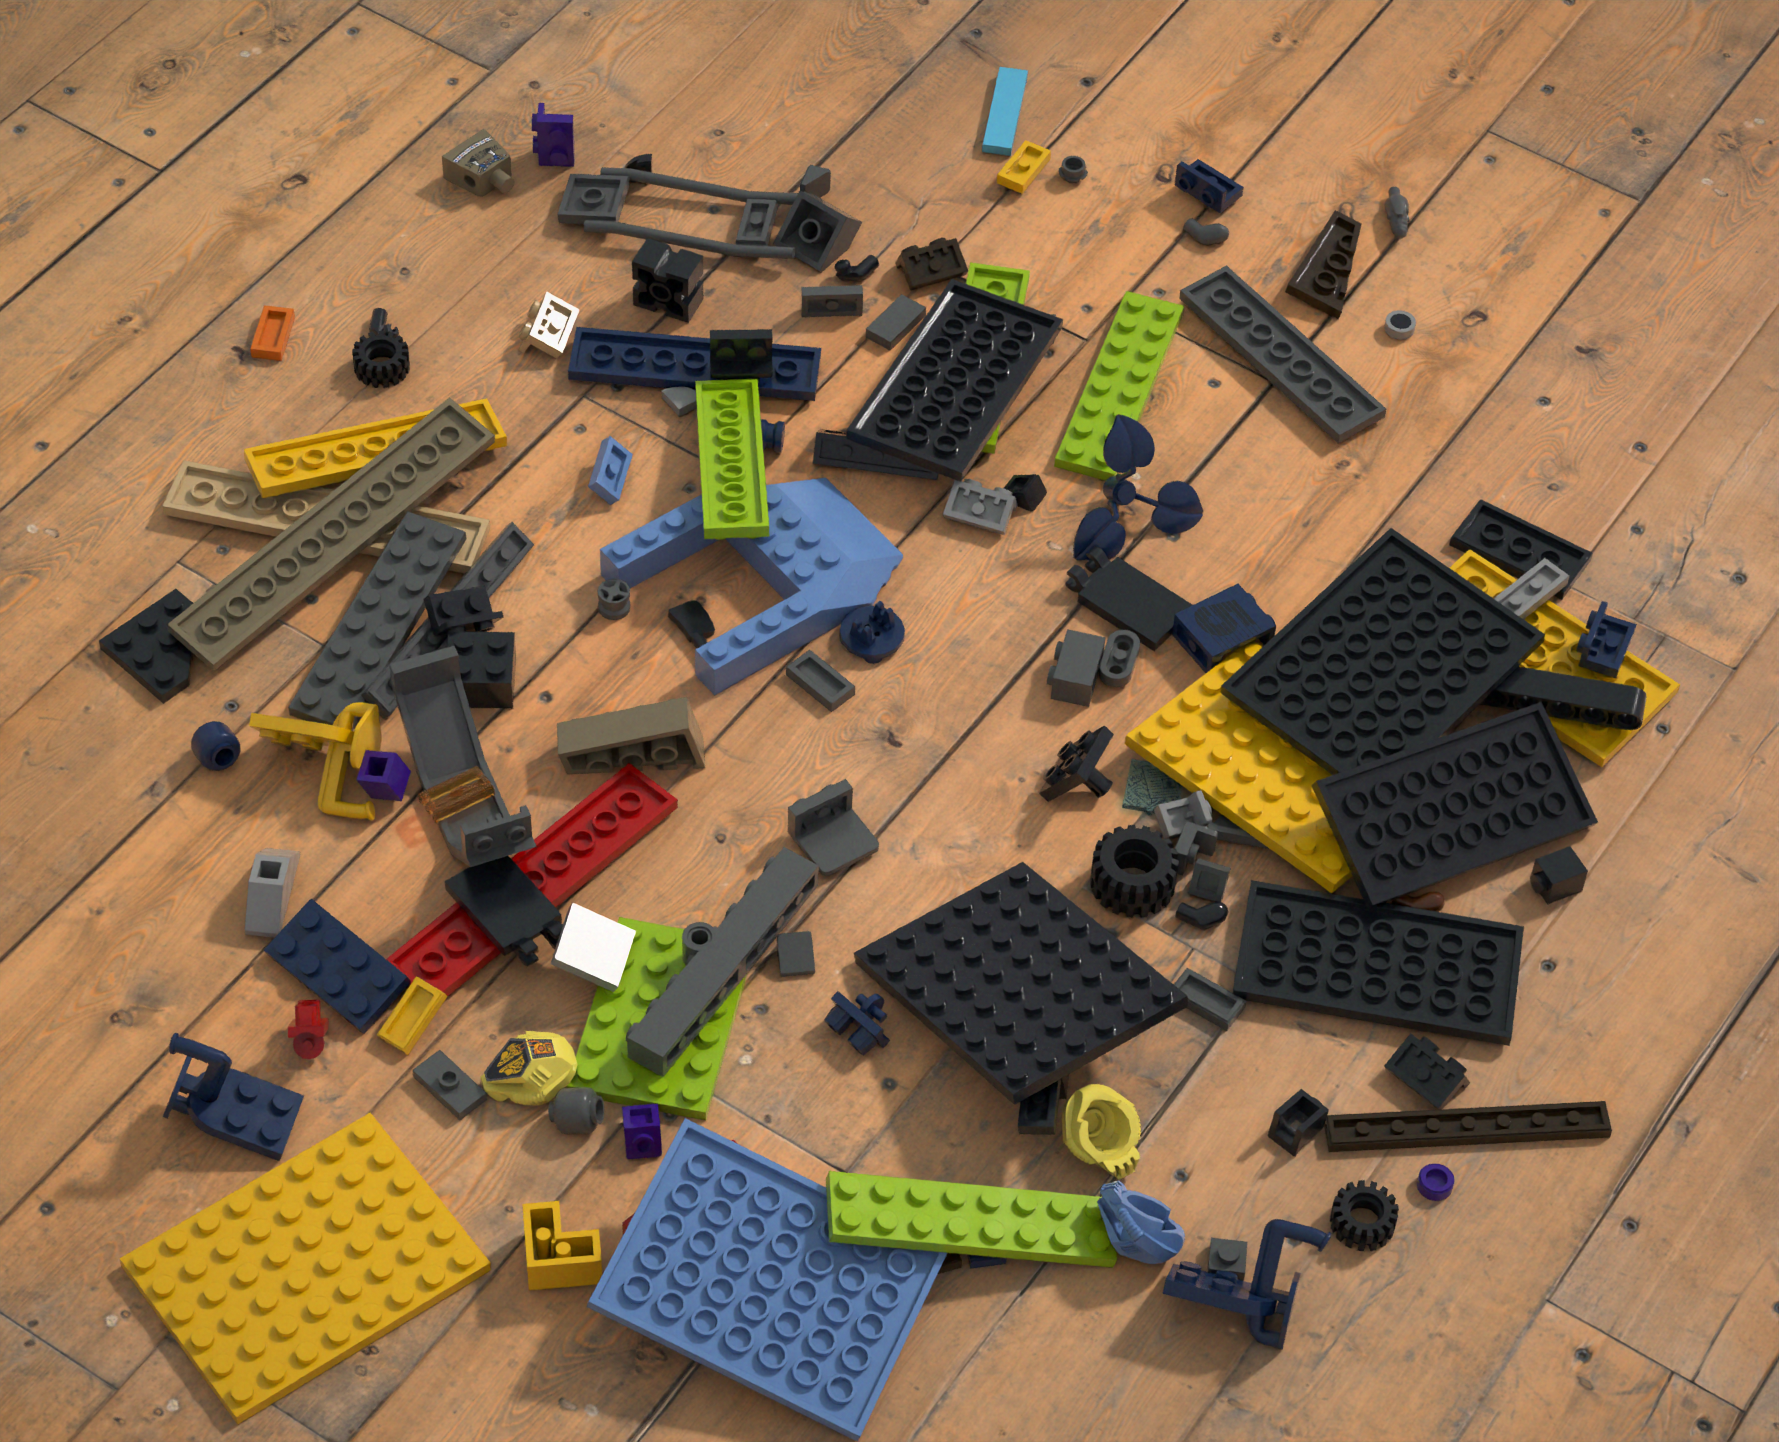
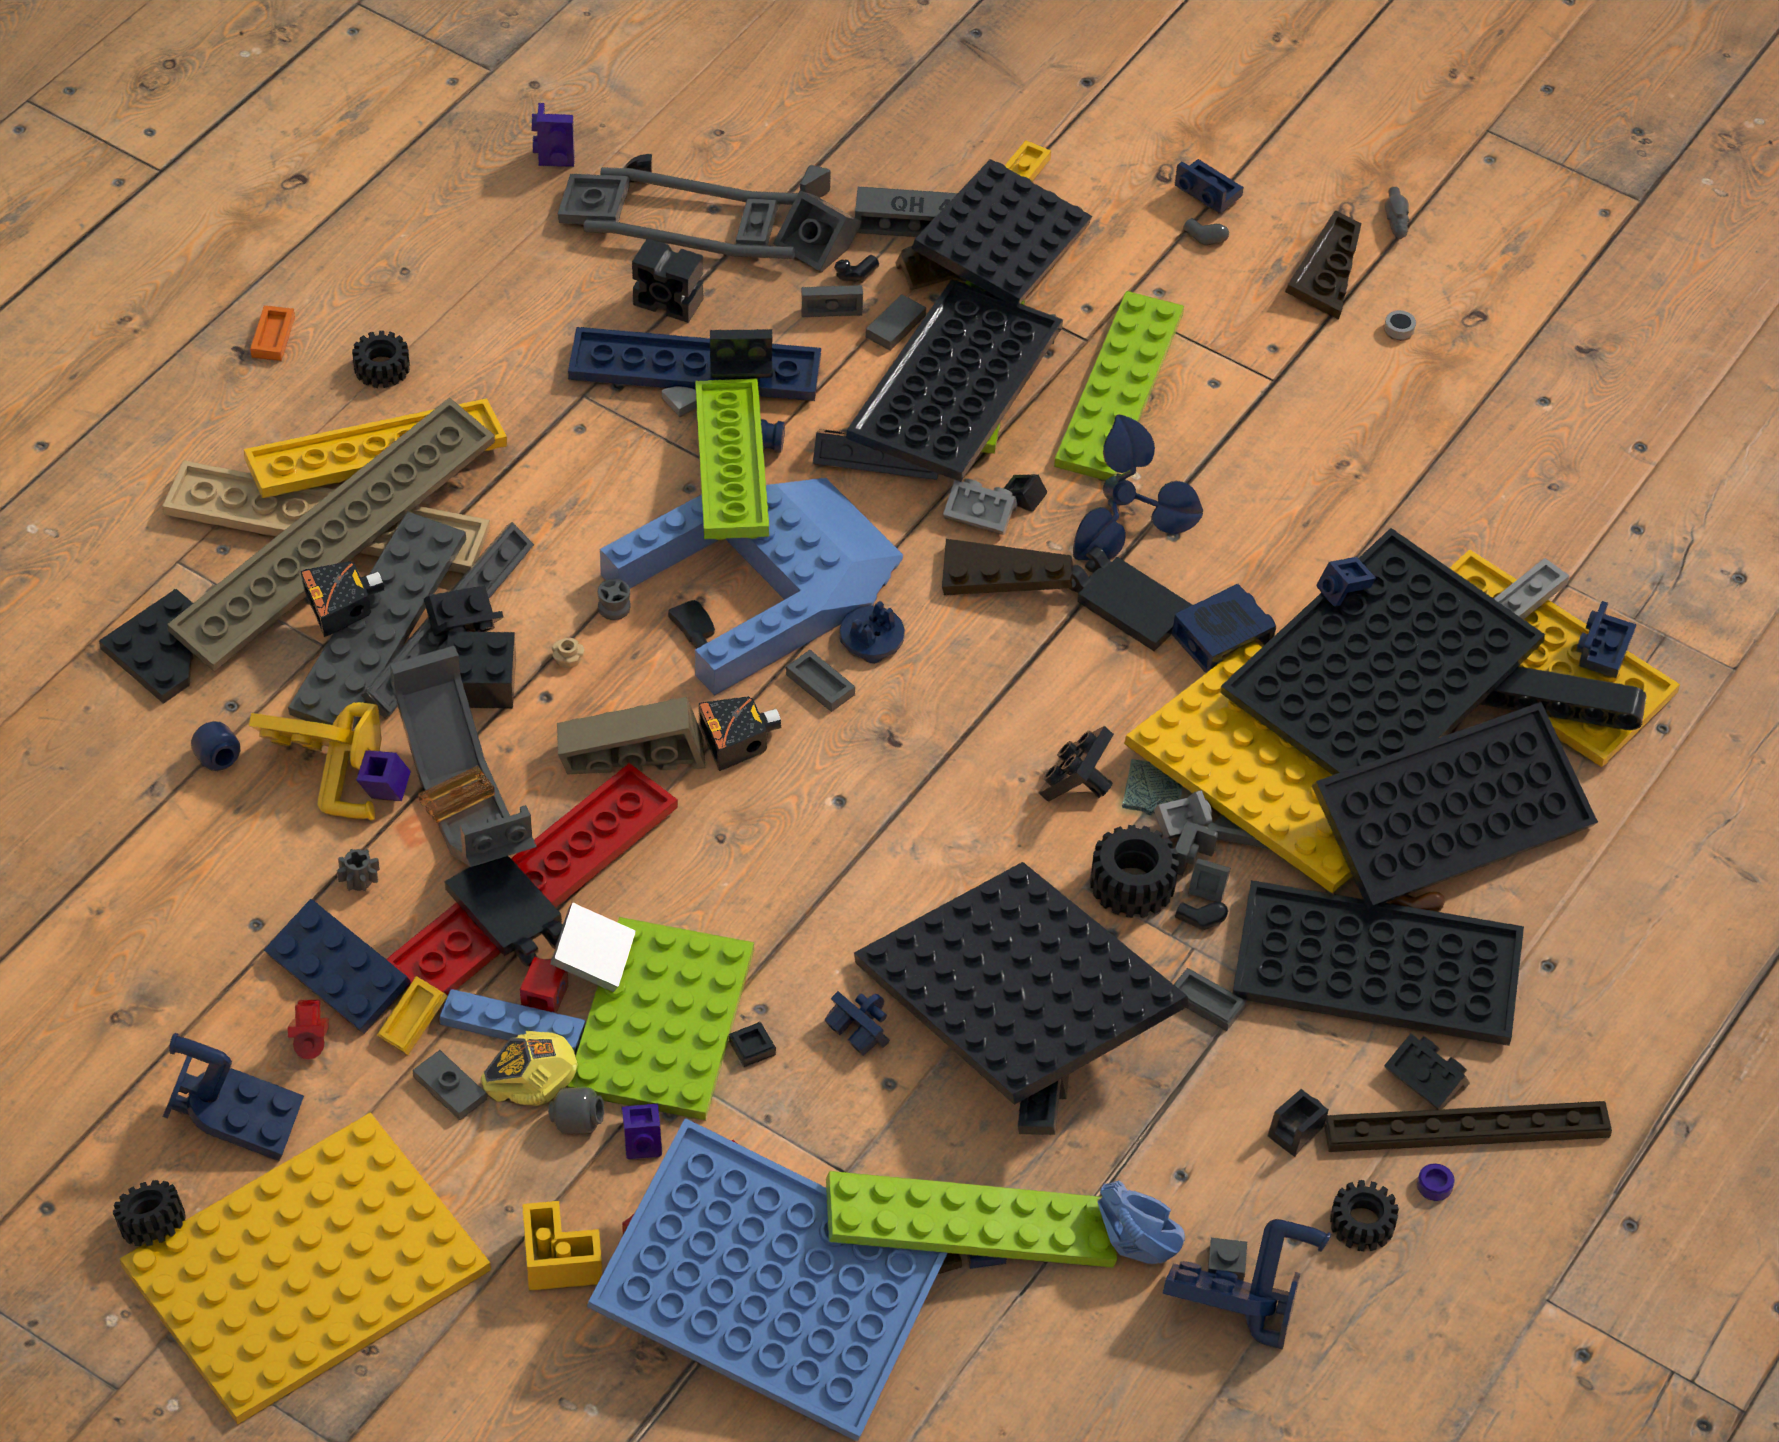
light grey slope [245,848,300,938] -> none
black arm [369,308,399,338] -> none
dark tan torso [442,129,515,196] -> none
bracket [518,292,579,359] -> none
medium blue plate [588,436,633,505] -> none
dark grey hinge [626,847,819,1077] -> none
dark grey slope [776,931,815,977] -> none
dark grey bracket [788,779,879,876] -> none
medium azure tile [982,67,1028,156] -> none
dark grey brick [1047,629,1106,707] -> none
dark grey plate [1059,156,1088,183] -> none
light yellow helmet [1062,1084,1141,1180] -> none
dark grey plate [1099,630,1140,687] -> none
dark grey plate [1179,265,1386,444] -> none
black tile [1449,499,1593,600] -> none
black brick [1530,846,1588,905] -> none
none -> black tyre [113,1180,186,1246]
none -> black torso [300,561,384,637]
none -> dark grey gear [337,849,380,891]
none -> medium blue plate [440,989,586,1056]
none -> red brick [520,956,569,1013]
none -> tan plate [552,638,584,668]
none -> black torso [699,696,781,771]
none -> black tile [729,1022,776,1067]
none -> dark grey brick [855,186,958,237]
none -> black plate [911,159,1092,308]
none -> dark brown wing [942,539,1073,595]
none -> dark blue bracket [1316,557,1376,607]

